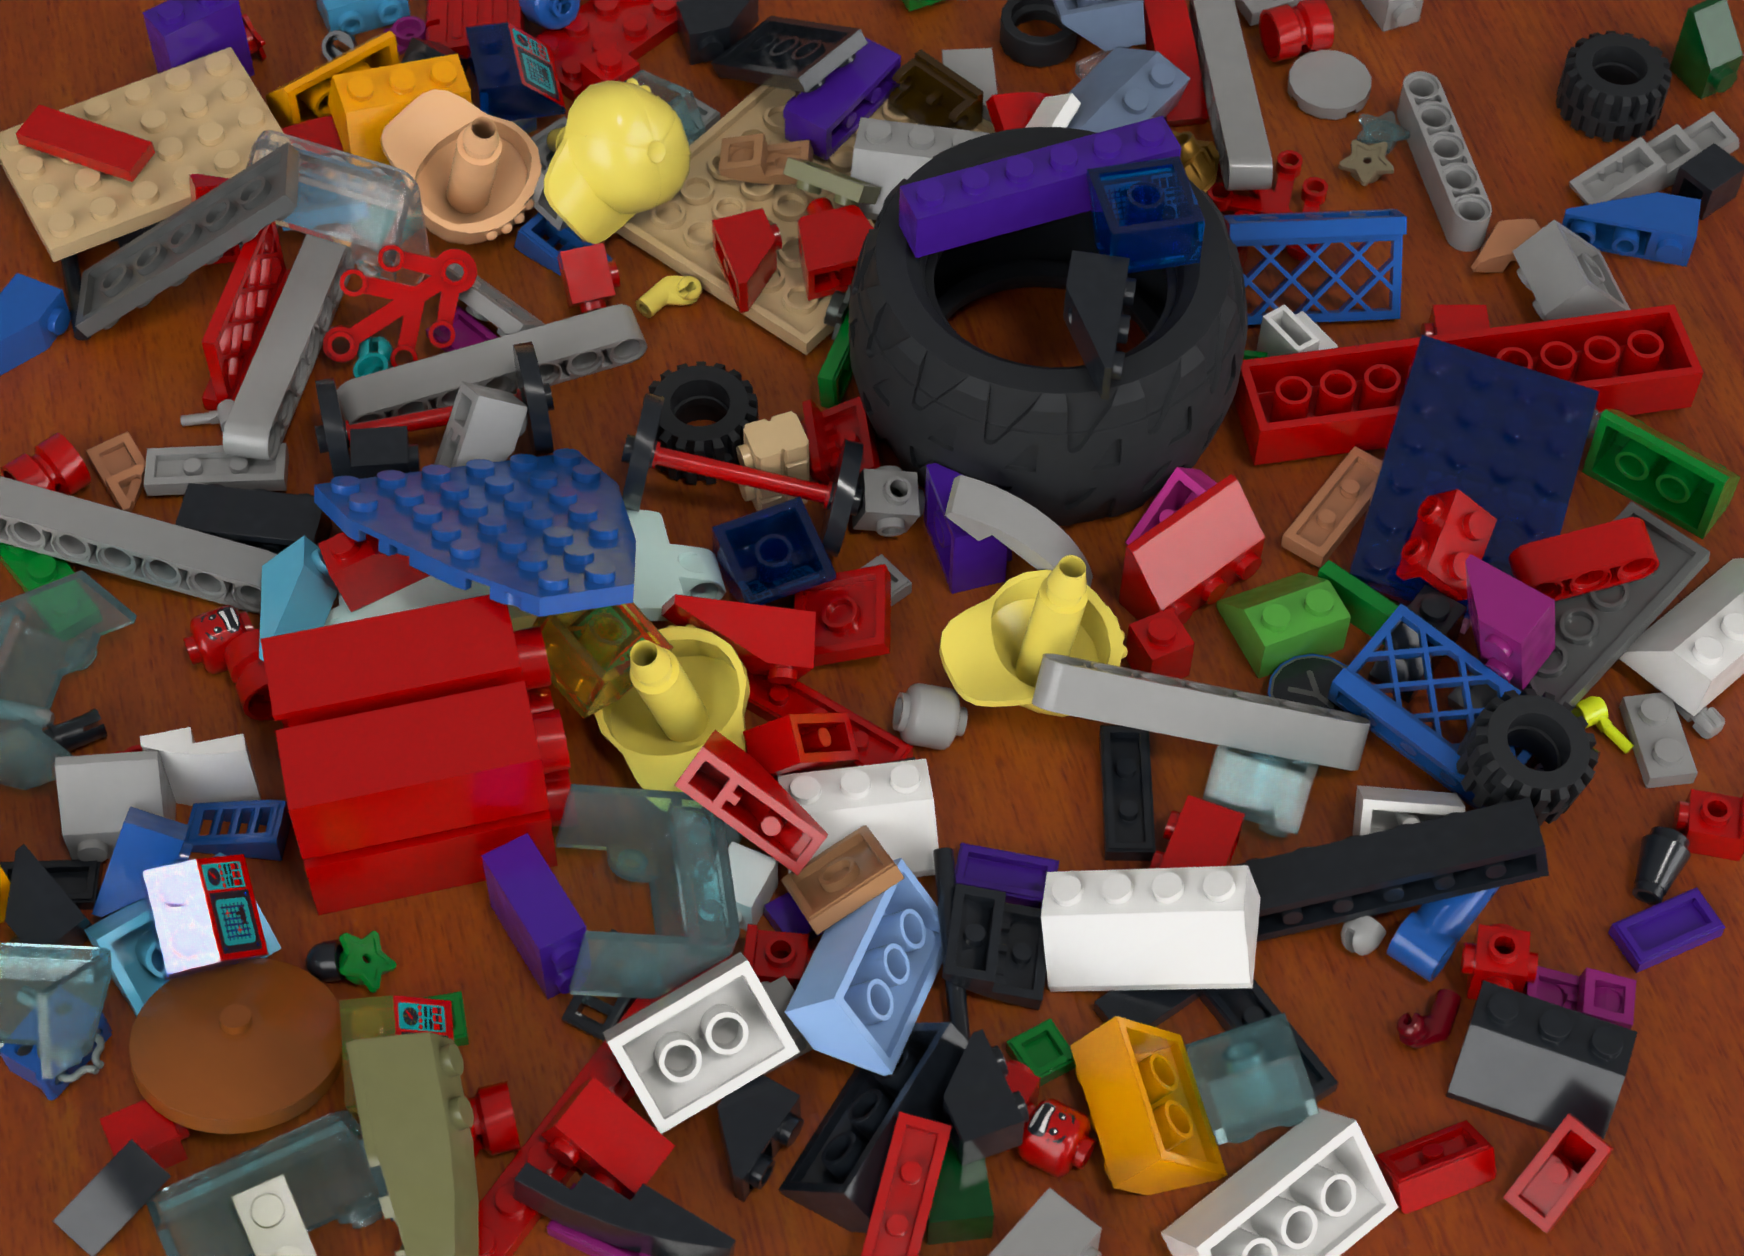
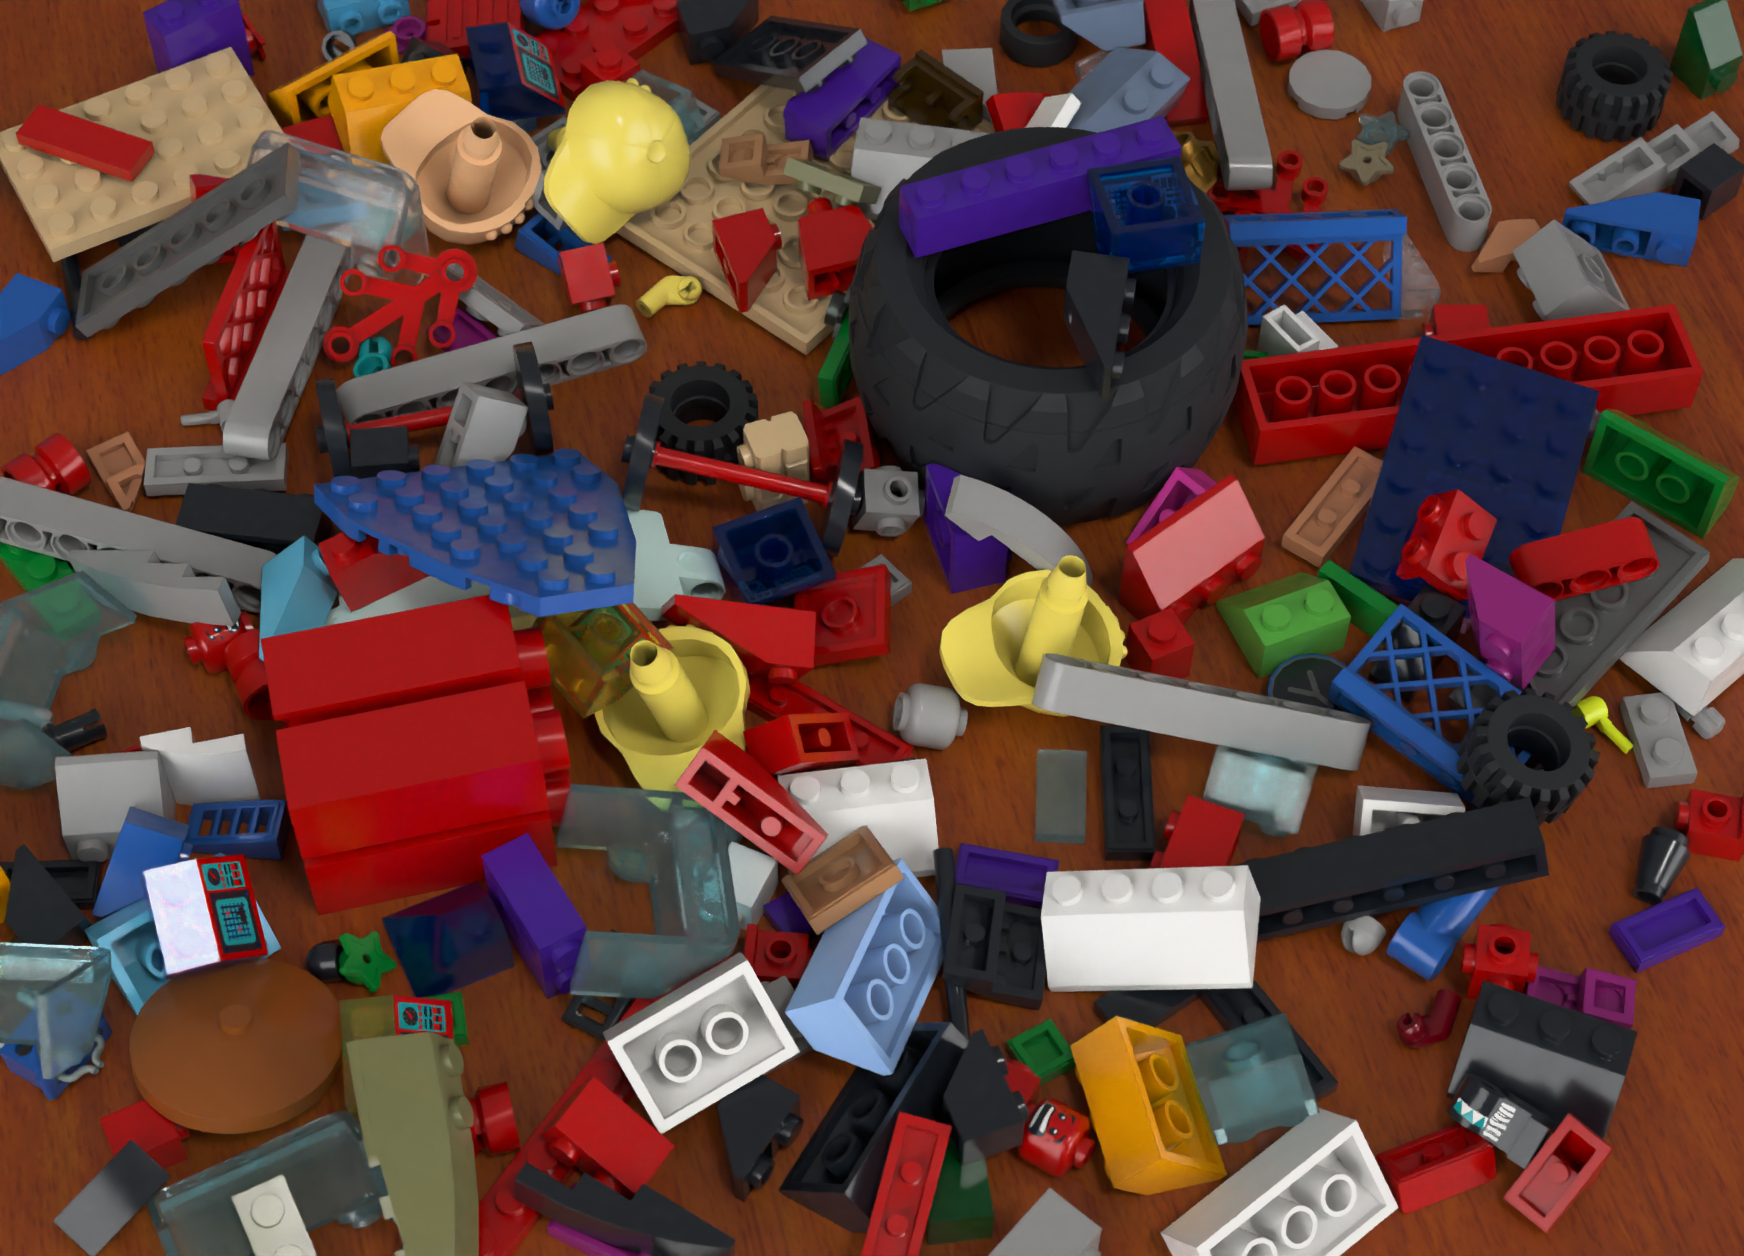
none -> light grey slope [68,550,241,626]
none -> clear blue slope [382,881,514,998]
none -> clear light blue tile [1035,749,1087,844]
none -> clear slope [1383,234,1441,319]
none -> black leg [1447,1073,1558,1169]

